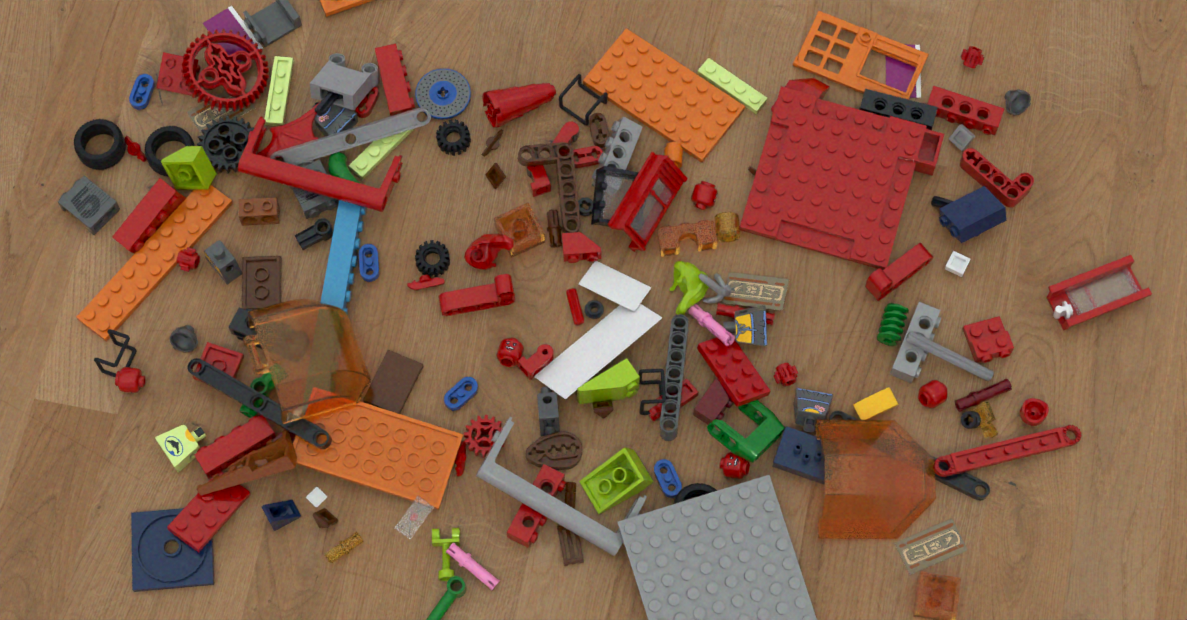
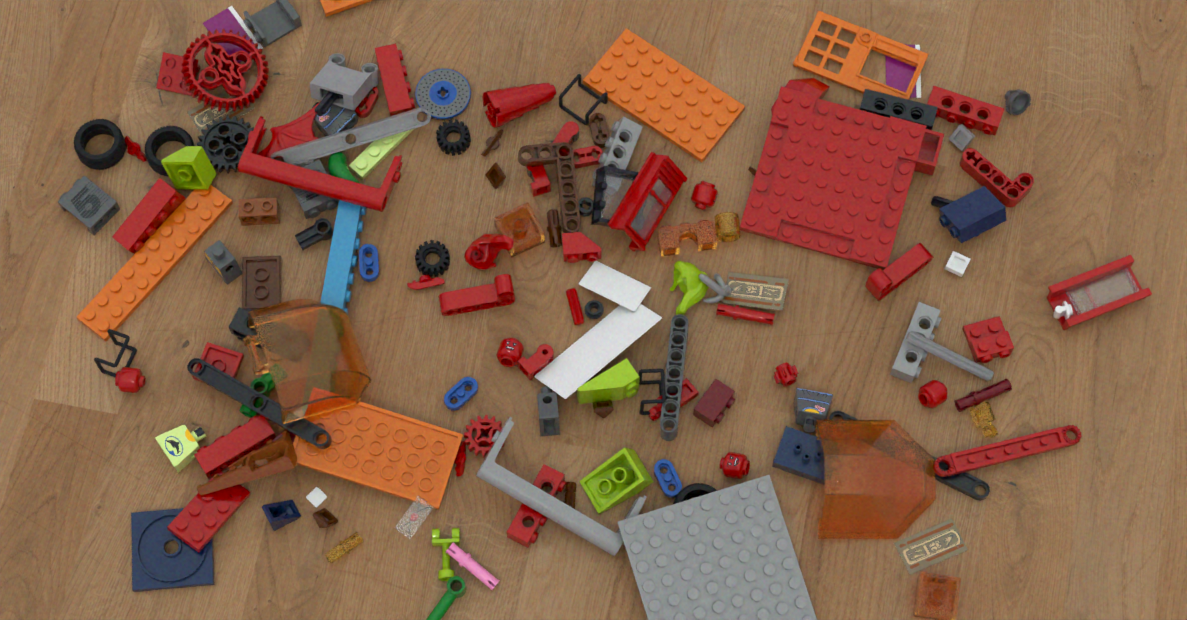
blue plate [129,74,155,110] -> none
dark grey piece [169,325,198,352] -> none
red gear [176,247,200,272] -> none
yellowish green plate [264,56,294,126] -> none
reddish brown tile [363,350,423,414] -> none
reddish brown piece [526,431,582,470] -> none
reddish brown tile [557,526,584,566] -> none
orange brick [664,142,683,168] -> none
bright pink pin [688,304,735,346] -> none
yellowish green plate [697,58,768,114] -> none
red plate [697,337,771,407] -> none
green connector [707,400,785,463] -> none
torso [723,305,767,346] -> none
yellow slope [853,387,899,422] -> none
green piece [877,303,909,346] -> none
red gear [960,46,985,68] -> none
black bush [961,411,981,429] -> none
red piece [1020,398,1049,426] -> none

